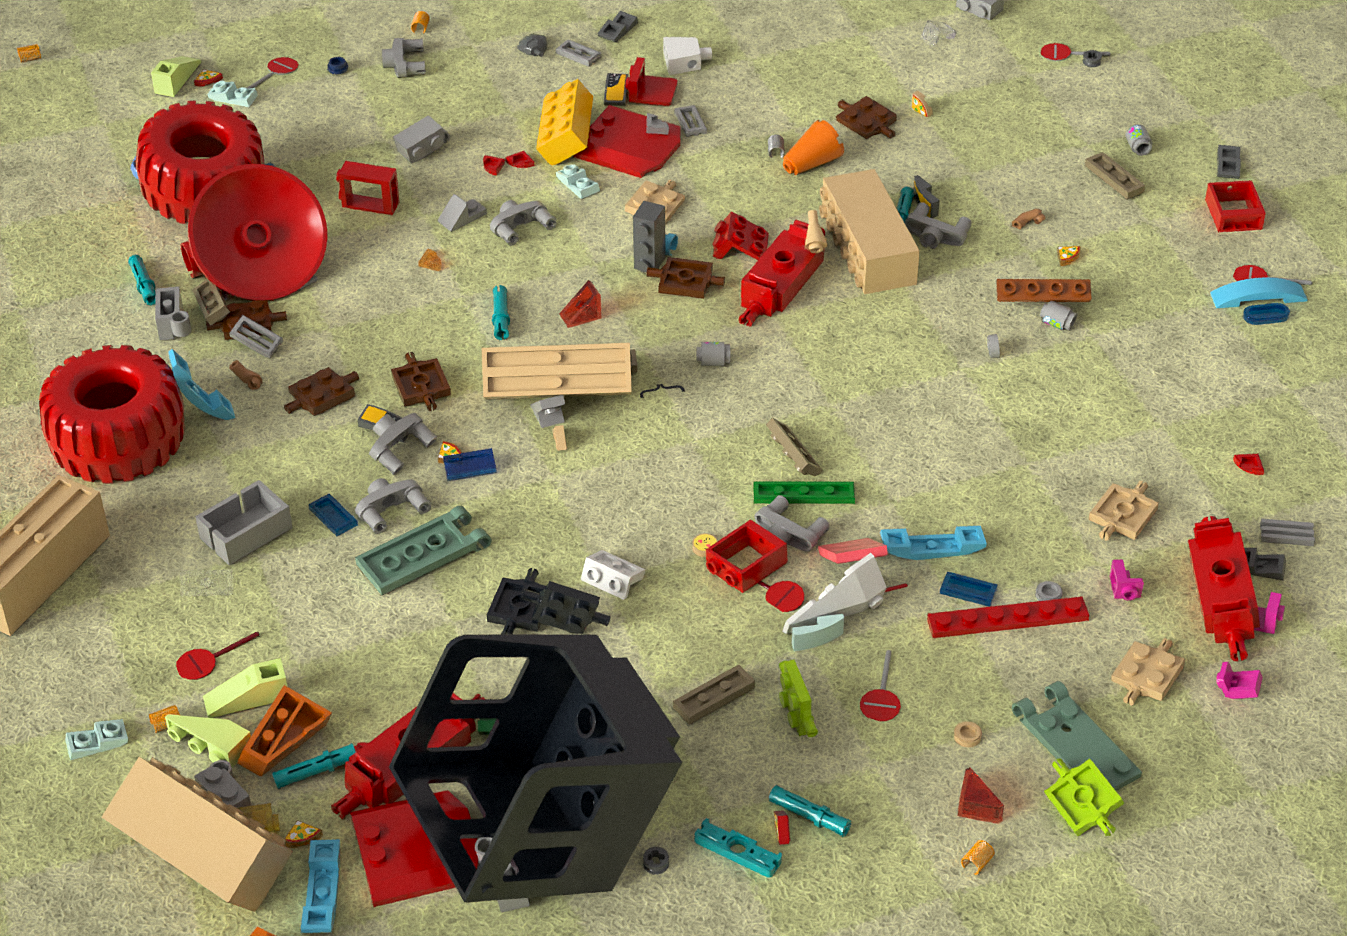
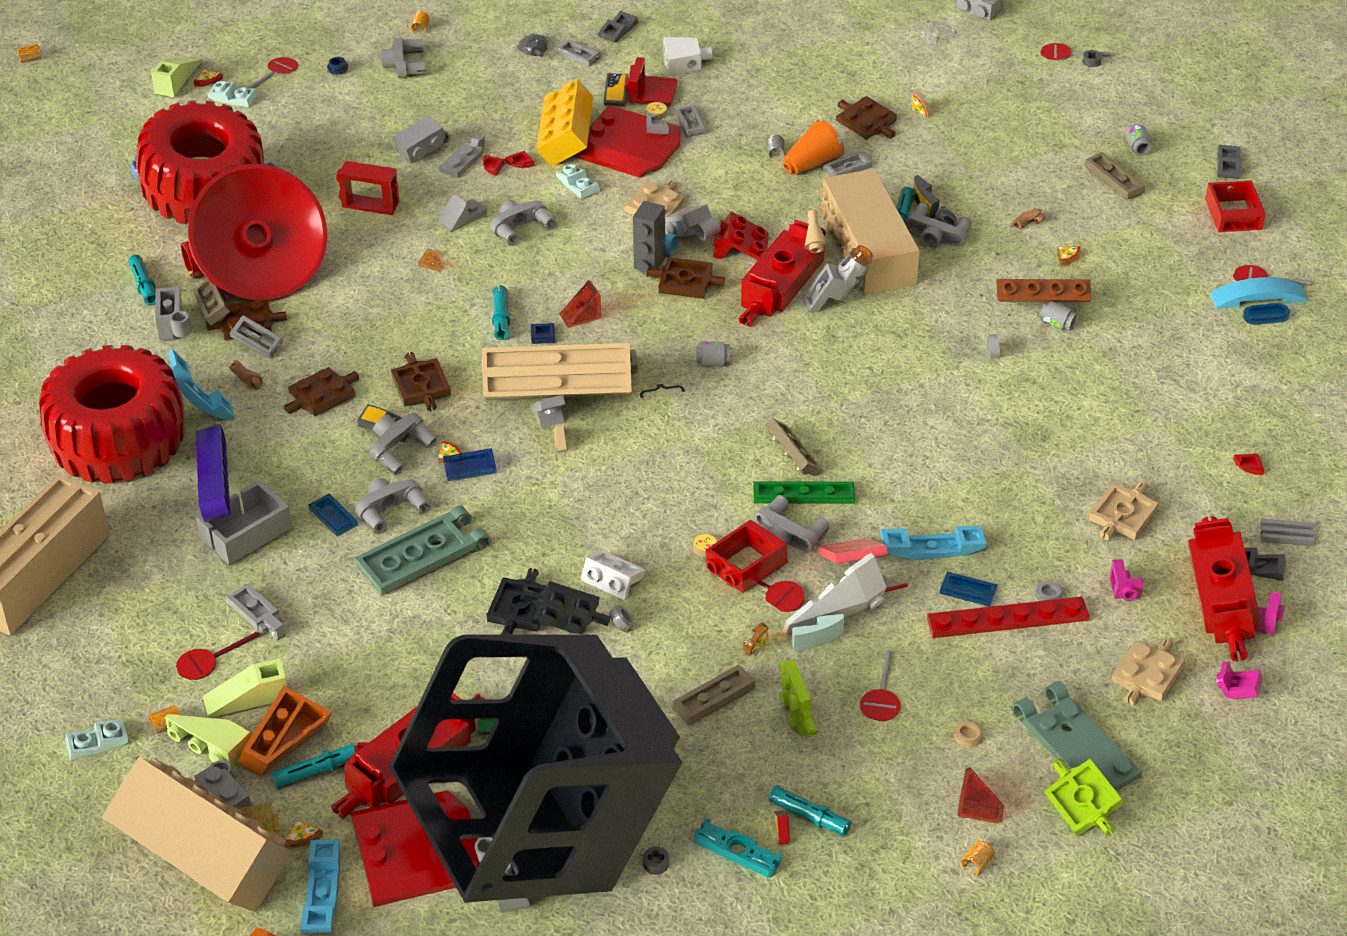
none -> dark purple beam [196,424,231,522]
none -> light grey hinge [226,584,286,640]
none -> light grey hinge [439,134,485,178]
none -> dark blue tile [531,323,555,344]
none -> light grey tile [609,605,634,632]
none -> tile [646,102,667,119]
none -> light grey hinge [665,204,721,241]
none -> tile [742,622,769,656]
none -> light grey plate [803,245,873,313]
none -> light grey tile [823,152,872,176]
none -> dark grey piece [935,206,957,226]

